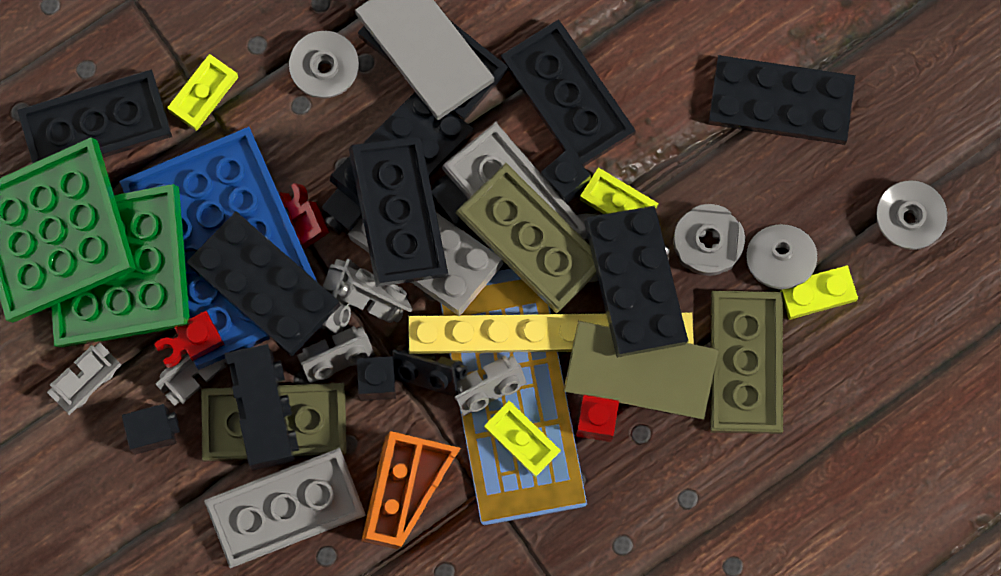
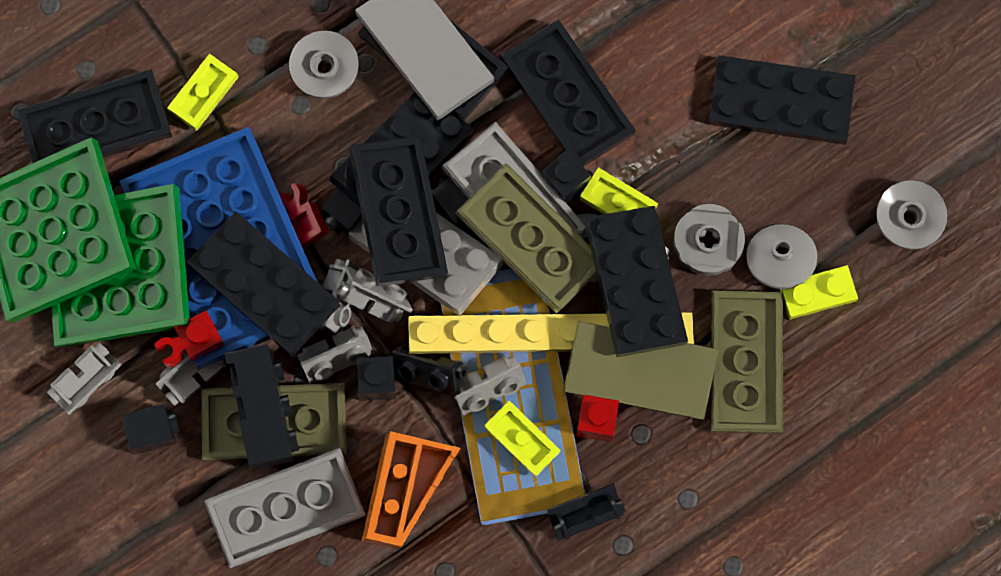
none -> black hinge [546,483,626,541]

